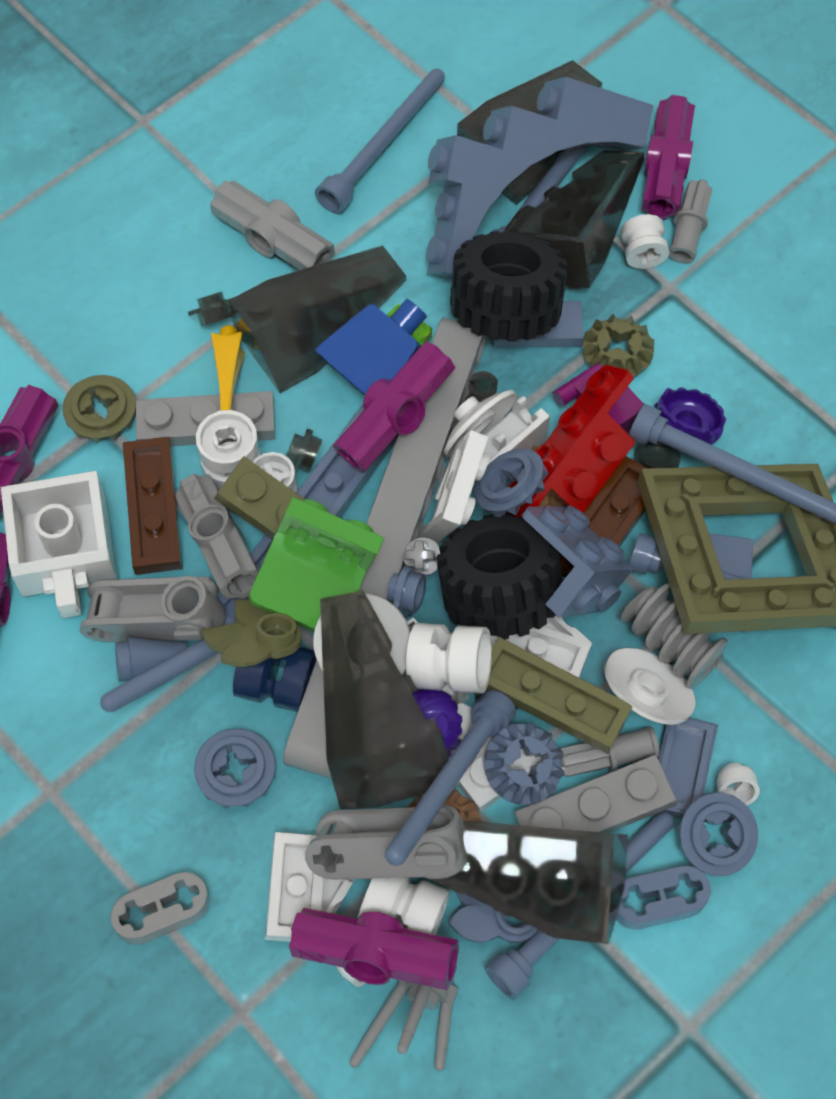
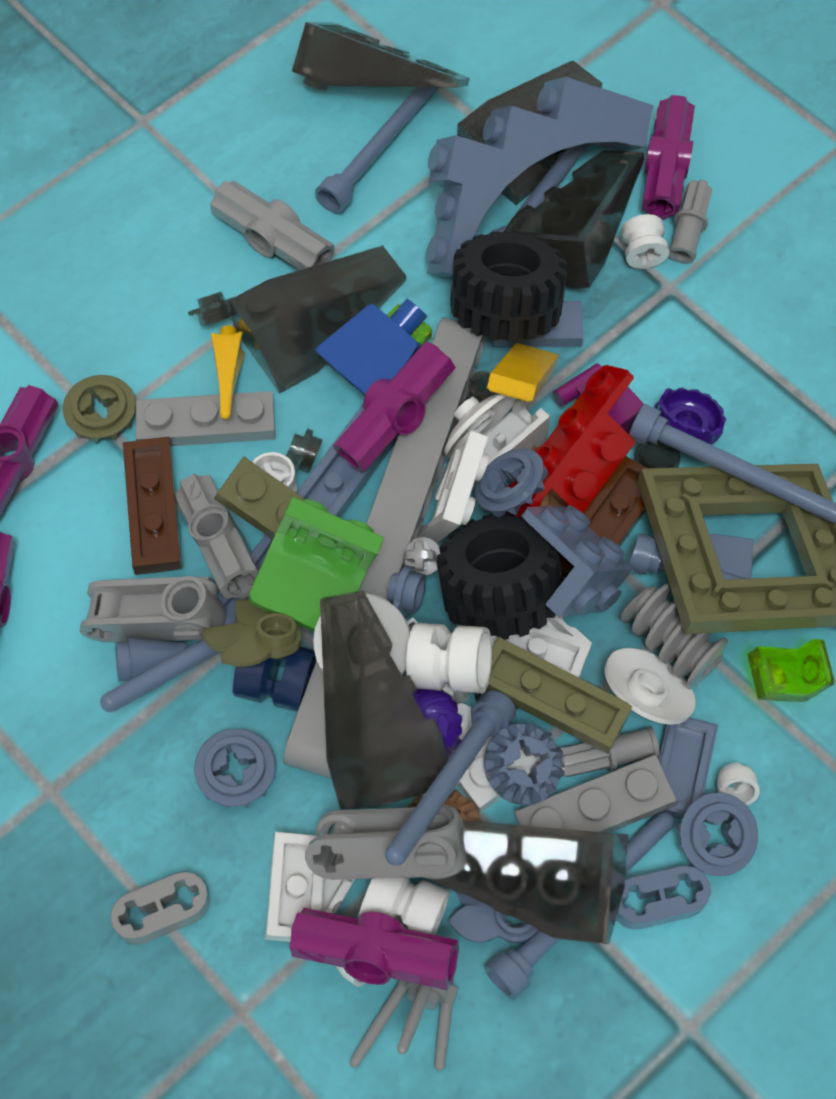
white hinge [1,471,117,618] -> none
white wheel [196,410,261,490] -> none
olive gear [582,314,655,377] -> none
none -> clear smoke wedge [291,22,470,90]
none -> yellow tile [487,342,559,402]
none -> clear neon green bracket [747,639,835,702]

